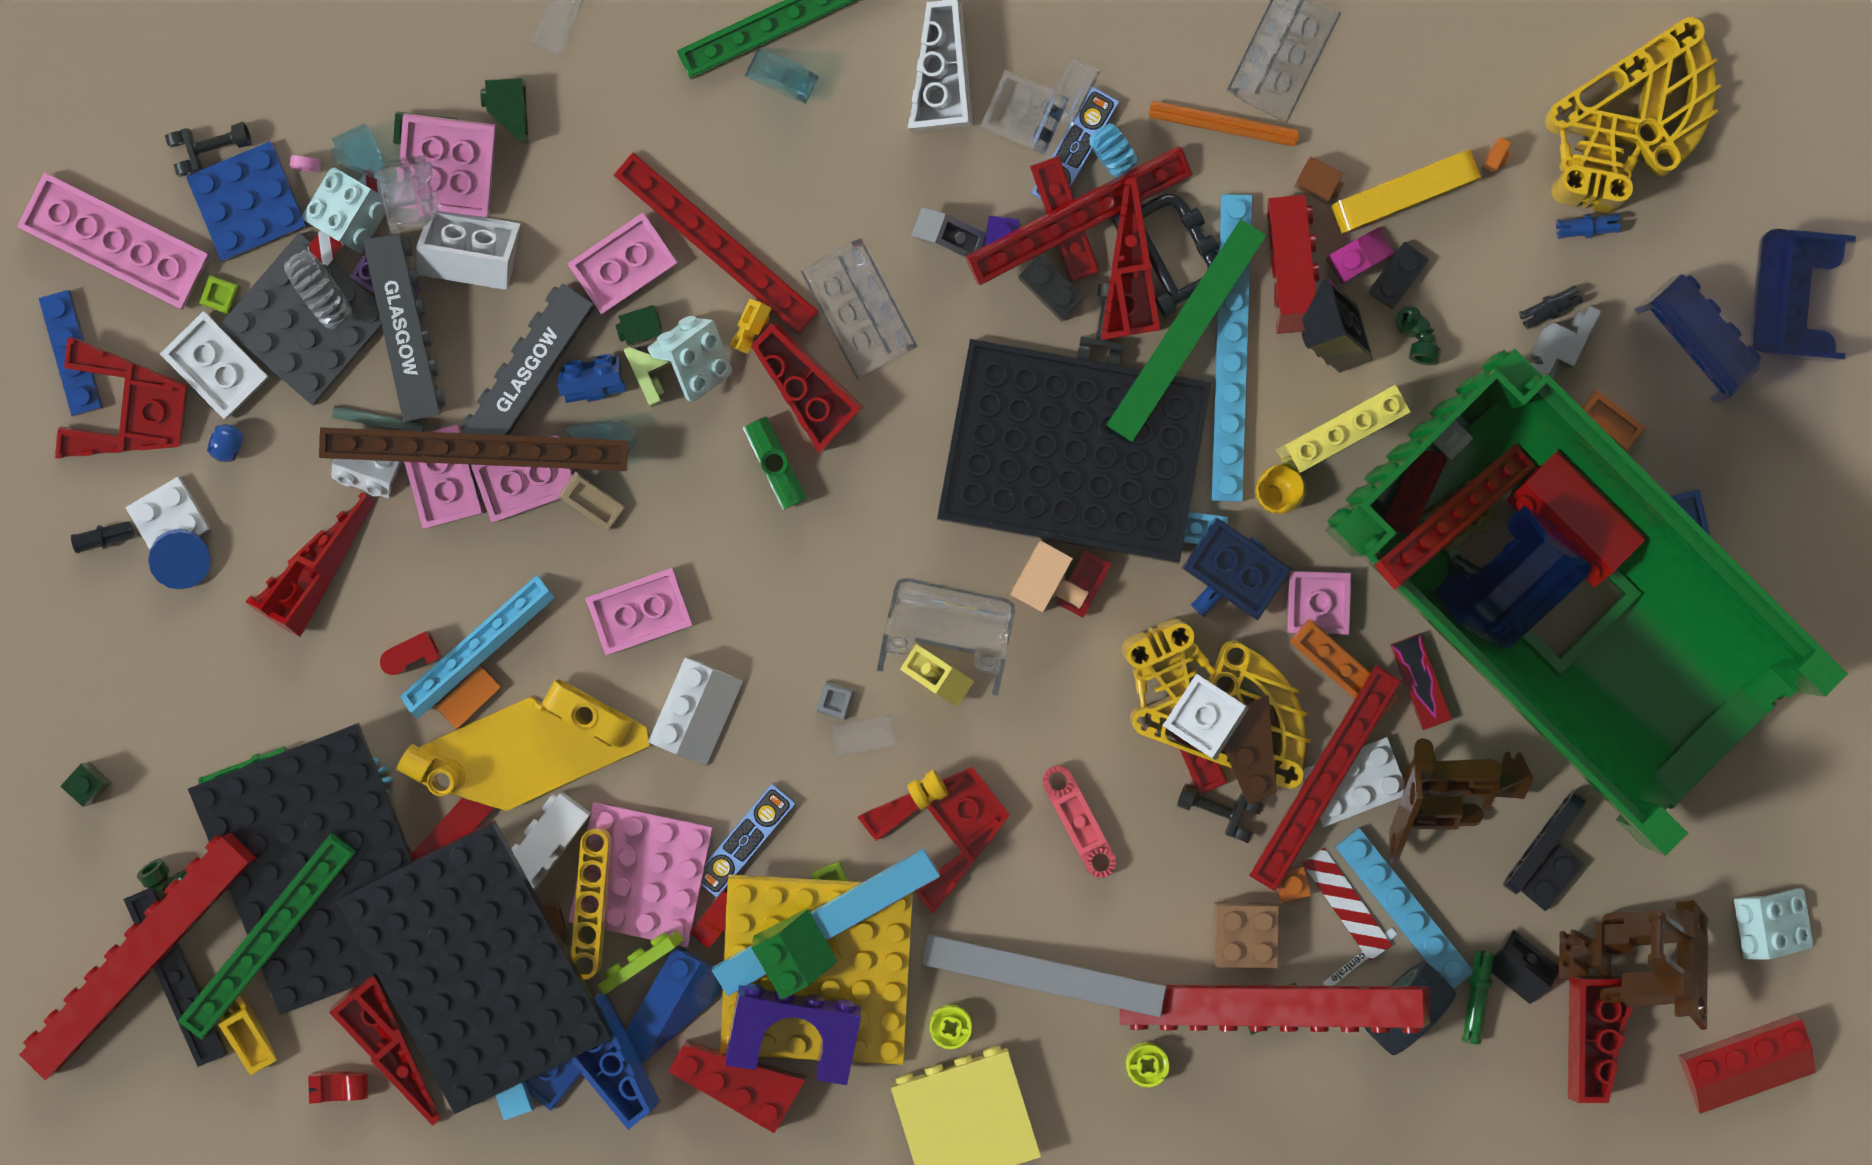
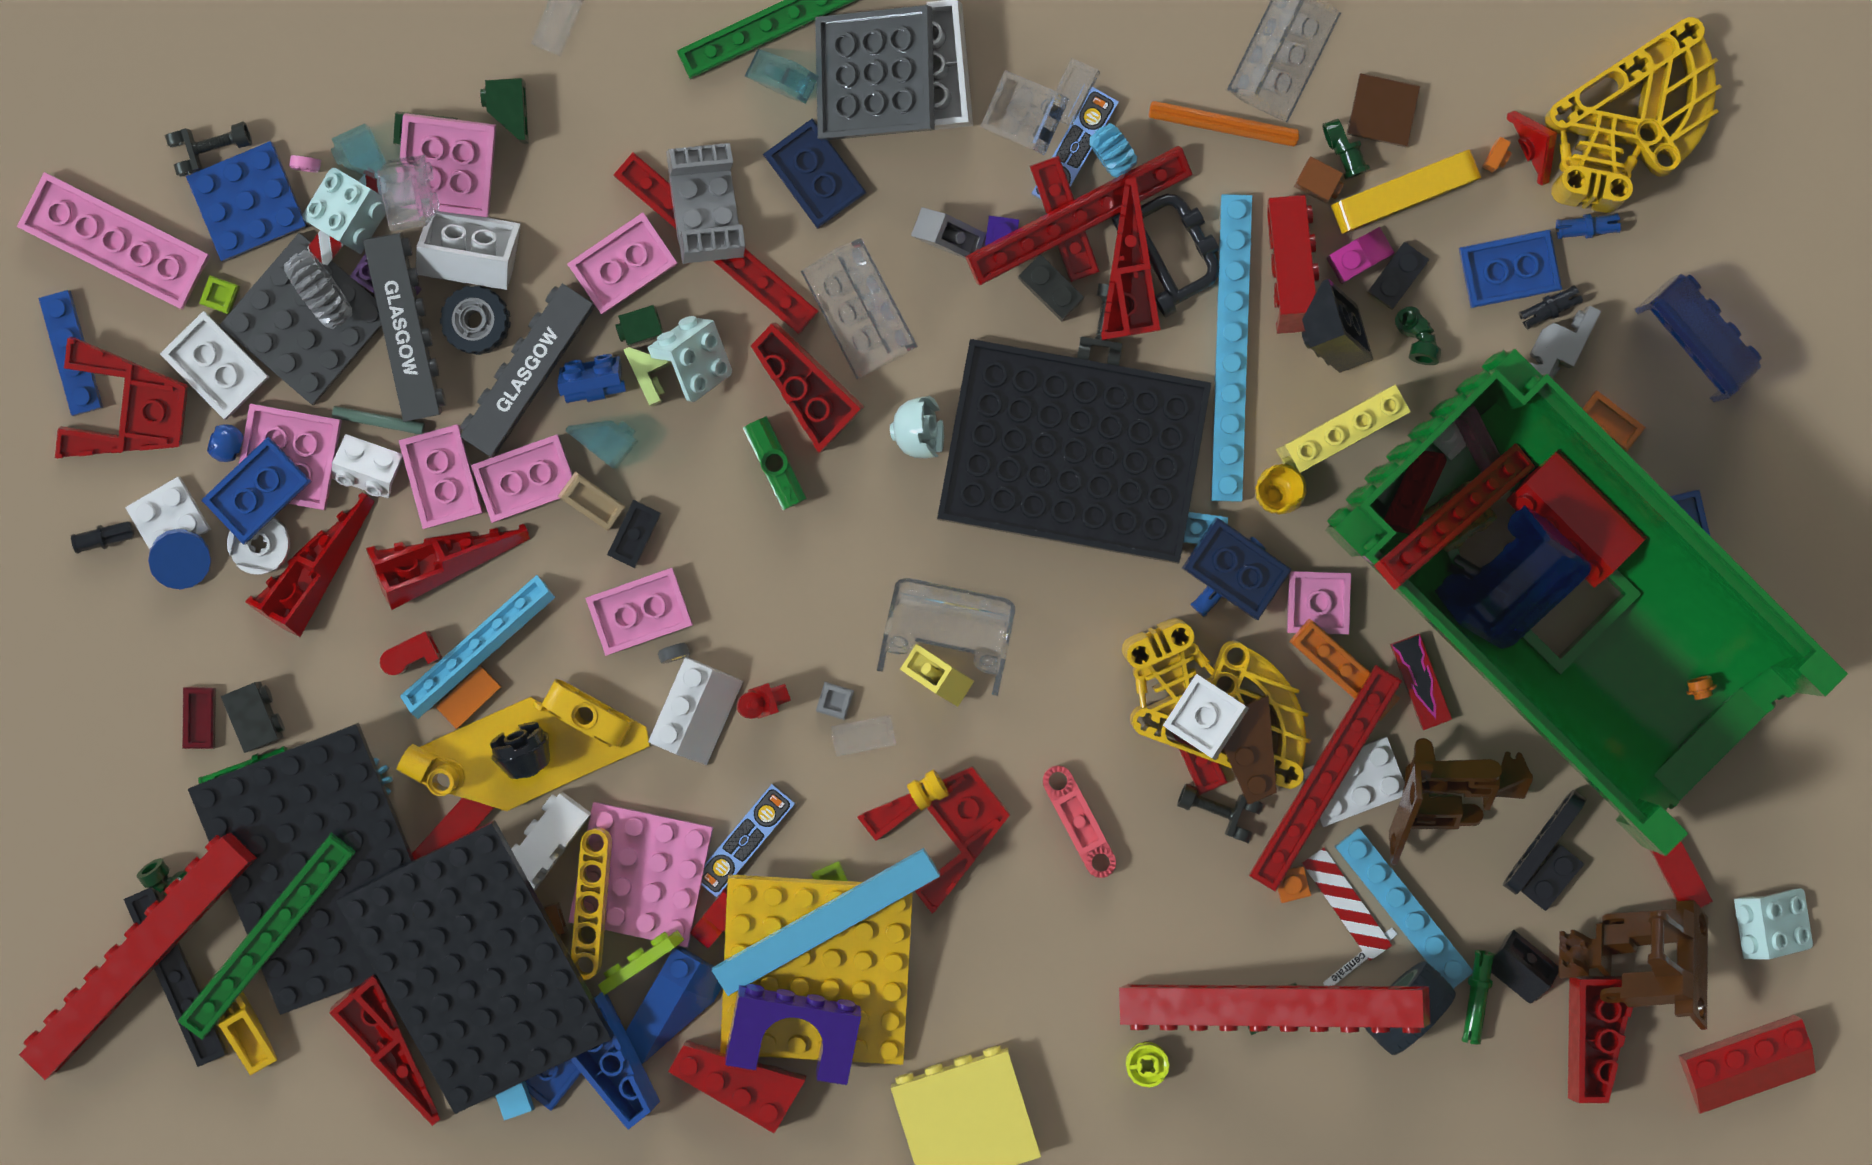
dark green brick [60,762,112,807] -> none
red leg [308,1071,368,1104] -> none
reddish brown plate [319,427,629,471] -> none
yellow plate [730,299,771,354] -> none
green slope [751,908,838,1000] -> none
light grey tile [921,934,1167,1017] -> none
neon yellow wheel [929,1004,972,1049] -> none
light nougat brick [1010,541,1089,613] -> none
red plate [1056,550,1111,618] -> none
green tile [1106,219,1266,442] -> none
medium nougat brick [1213,902,1279,968] -> none
clear blue windscreen [1751,229,1856,362] -> none
none -> dark red tile [182,687,216,749]
none -> blue tile [202,437,312,545]
none -> pearl dark grey brick [221,681,285,753]
none -> white plate [227,517,290,575]
none -> bright pink plate [239,404,342,510]
none -> red wedge [366,524,530,610]
none -> black wheel [440,285,511,355]
none -> black cone [490,722,550,779]
none -> black plate [607,500,662,568]
none -> dark grey tile [658,643,690,664]
none -> light grey plate [666,143,745,264]
none -> red hips [737,683,791,719]
none -> dark blue tile [763,118,867,229]
none -> dark grey plate [815,5,935,140]
none -> light aqua cylinder [890,396,944,459]
none -> dark green connector [1322,119,1371,179]
none -> reddish brown tile [1346,73,1420,147]
none -> clear pink tile [1454,404,1501,472]
none -> blue tile [1459,230,1562,308]
none -> red tile [1506,111,1557,186]
none -> red tile [1650,841,1713,908]
none -> orange plate [1686,675,1717,700]

